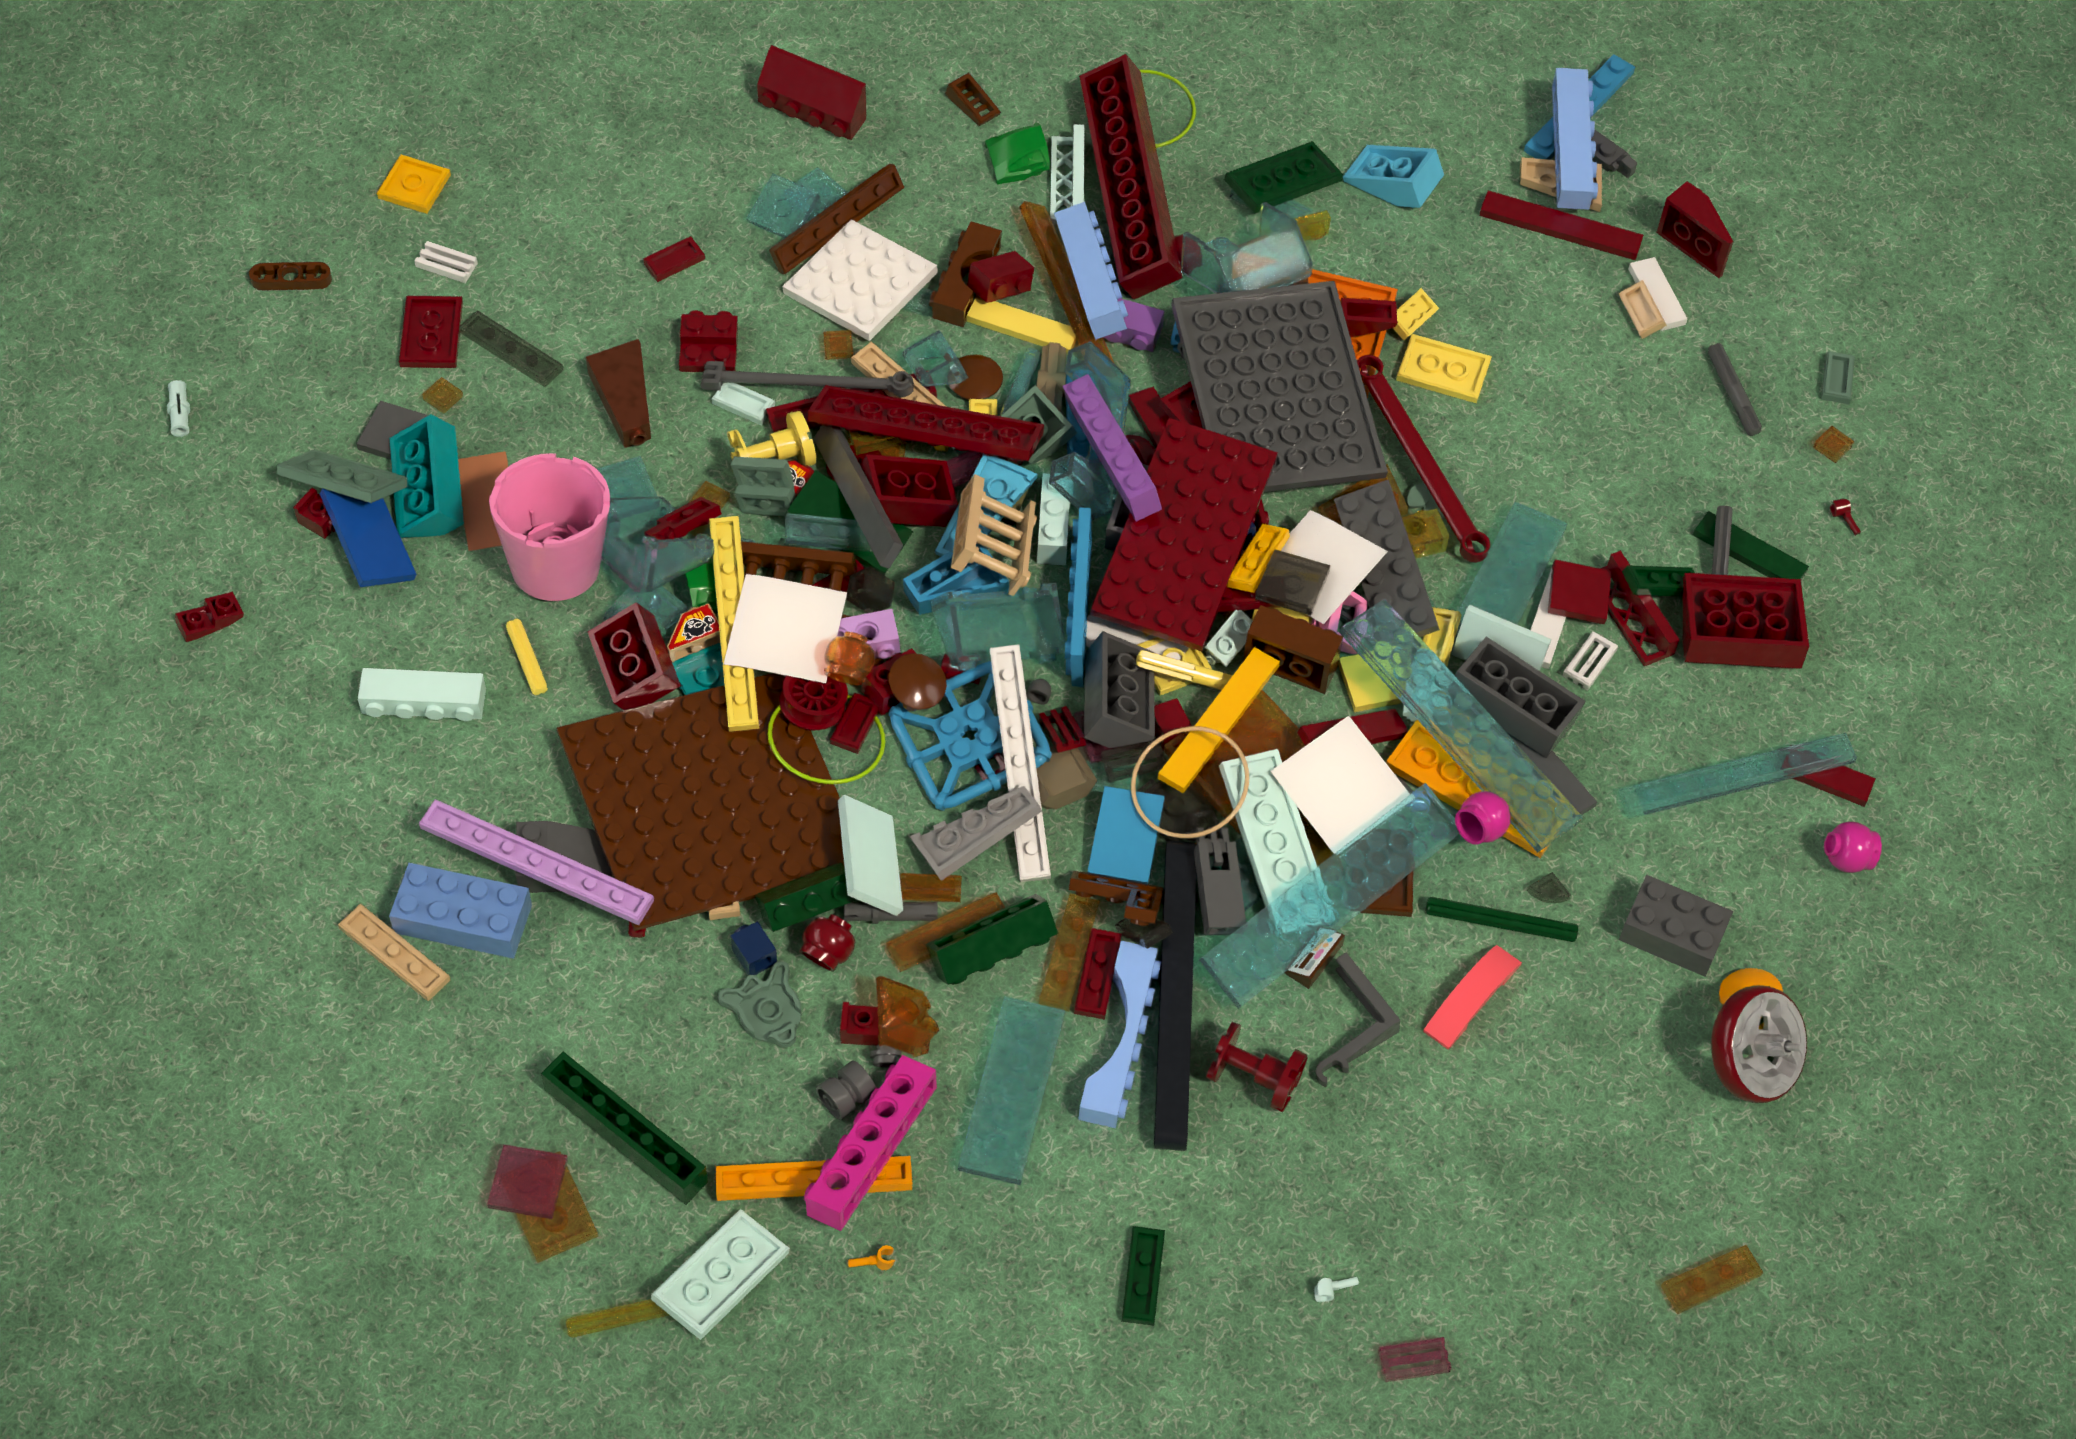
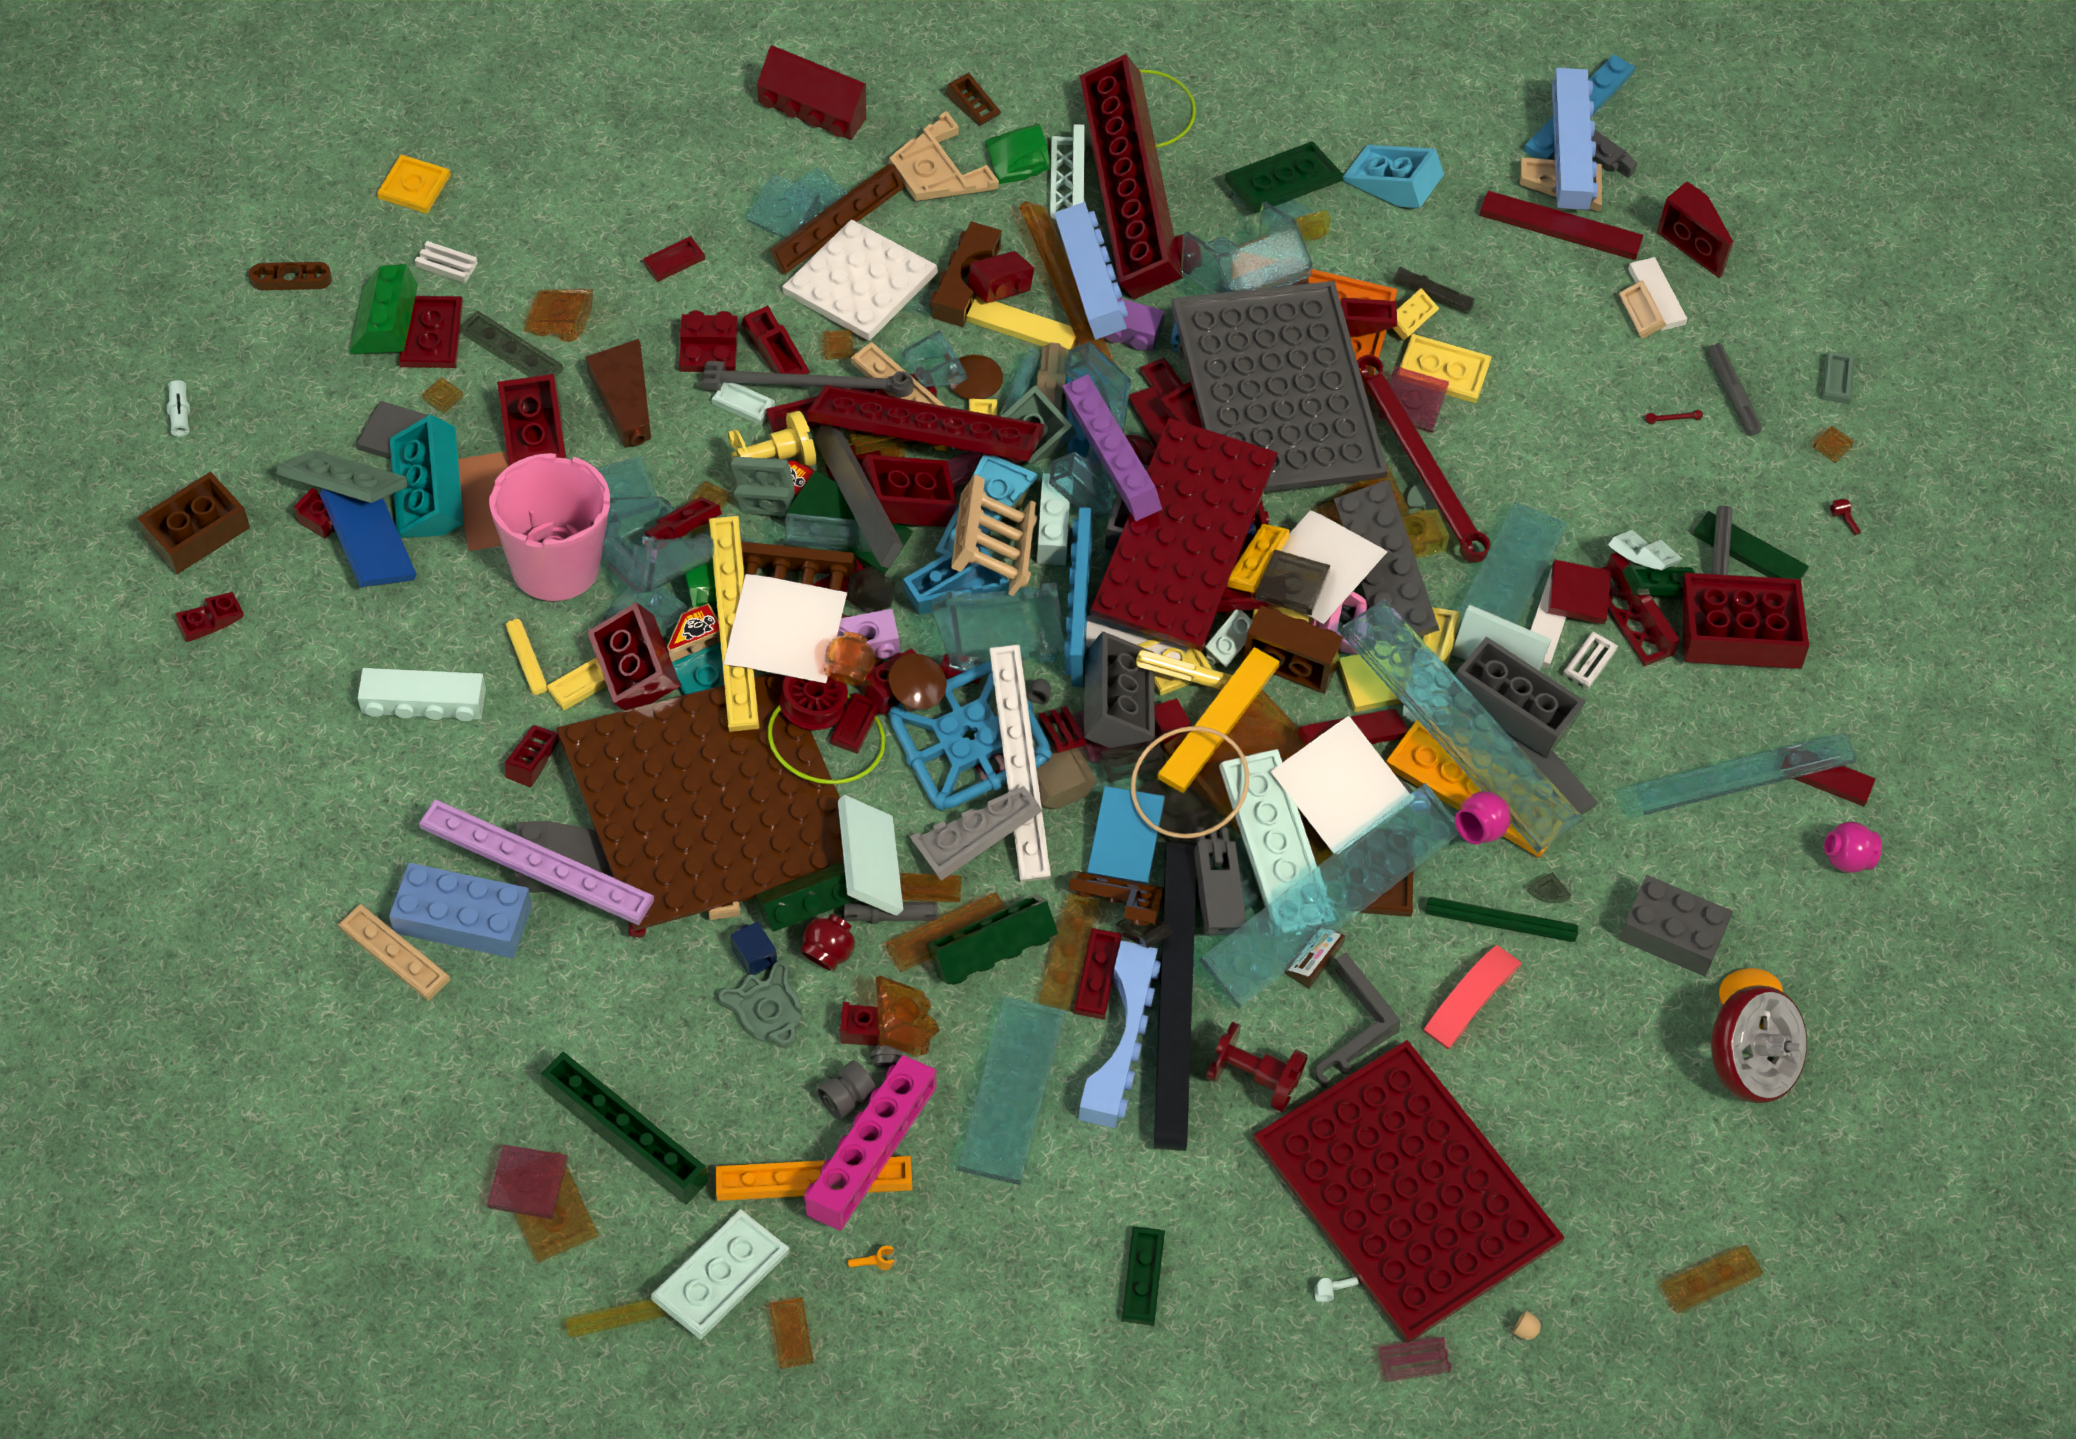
none -> reddish brown brick [137,472,250,574]
none -> green slope [349,264,418,354]
none -> dark red slope [497,374,566,466]
none -> dark red slope [505,725,560,787]
none -> clear orange slope [525,289,593,342]
none -> light yellow tile [547,657,607,711]
none -> dark red slope [741,305,810,375]
none -> clear orange tile [770,1297,813,1369]
none -> tan wing [889,111,999,201]
none -> dark red tile [1139,357,1184,398]
none -> dark red plate [1253,1040,1565,1344]
none -> clear pink tile [1379,366,1449,434]
none -> clear smoke pin [1393,266,1476,315]
none -> tan hinge [1512,1310,1541,1340]
none -> light aqua slope [1608,530,1683,570]
none -> dark red hinge [1645,409,1703,425]

